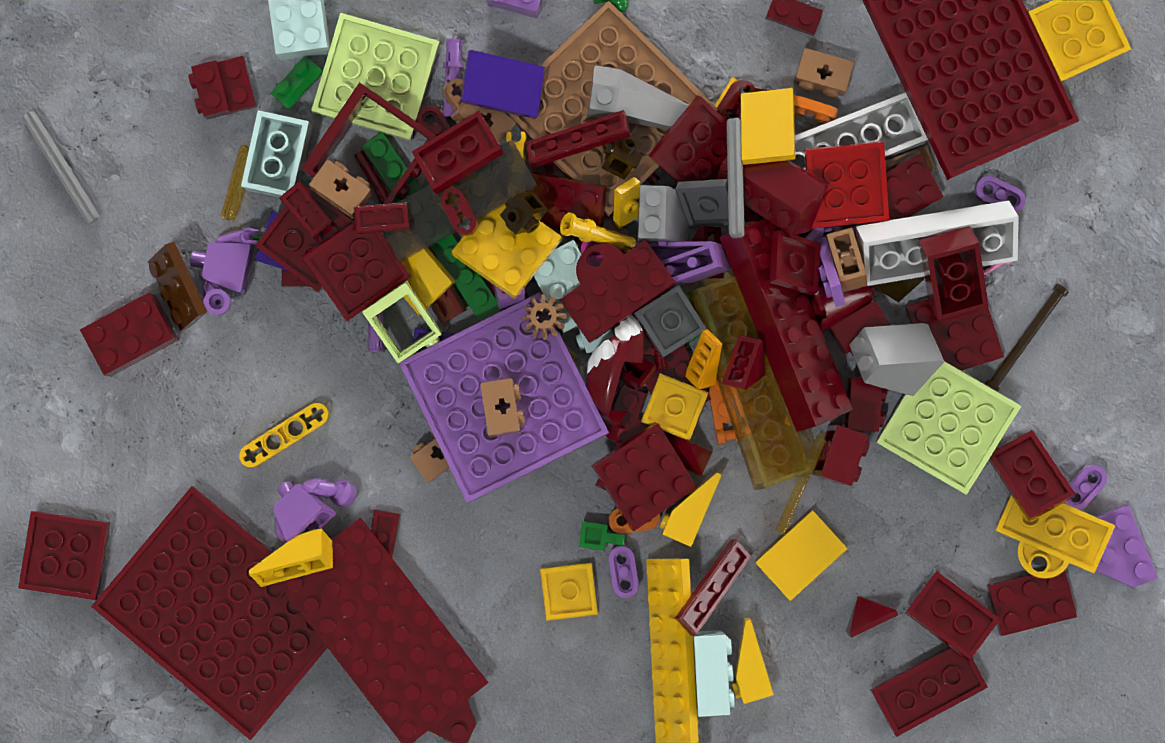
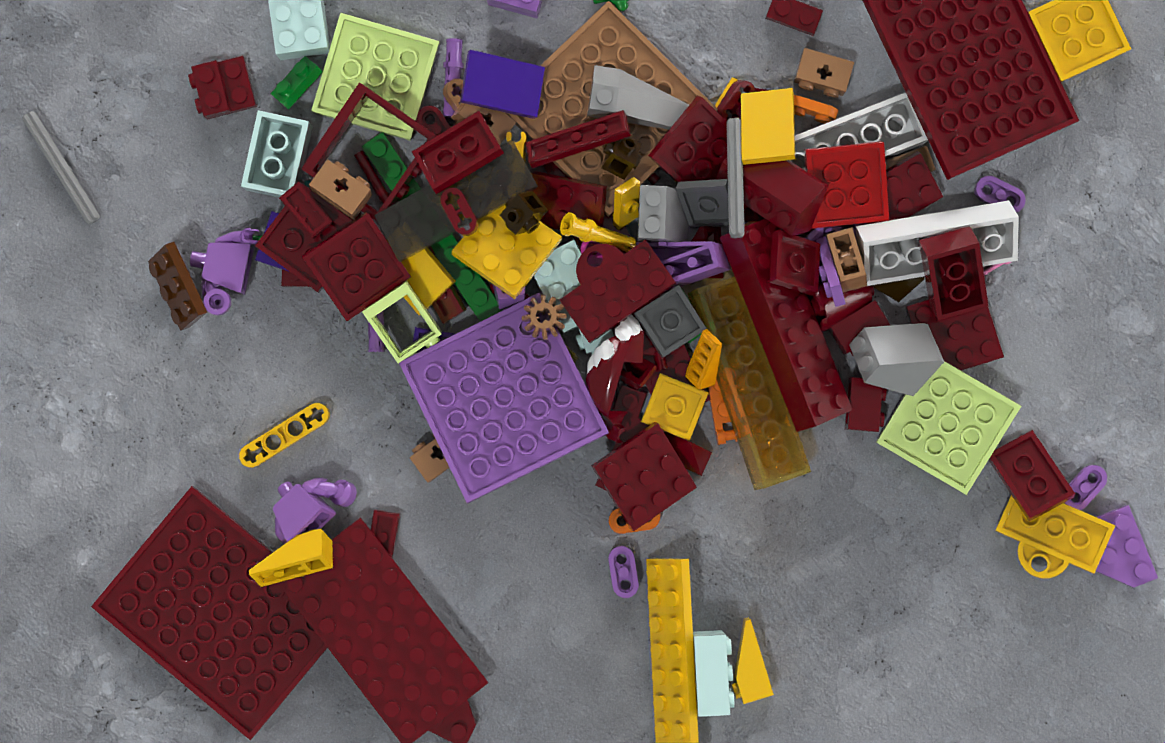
dark red plate [18,511,110,600] -> none
dark red brick [80,293,179,377] -> none
clear yellow axle [221,145,249,221] -> none
dark red plate [354,202,409,234] -> none
medium nougat brick [480,378,525,438] -> none
yellow tile [540,562,598,621] -> none
green plate [579,521,625,551] -> none
yellow slope [659,472,722,547] -> none
dark red tile [675,539,751,636] -> none
dark red slope [722,335,765,390] -> none
yellow tile [755,510,848,601] -> none
clear yellow bar [775,436,826,535] -> none
dark red brick [812,425,870,486] -> none
dark red slope [846,596,898,638] -> none
dark red plate [870,647,988,737] -> none
dark red plate [905,571,1001,661] -> none
dark brown bar [984,284,1069,392] -> none
dark red plate [987,571,1077,636] -> none

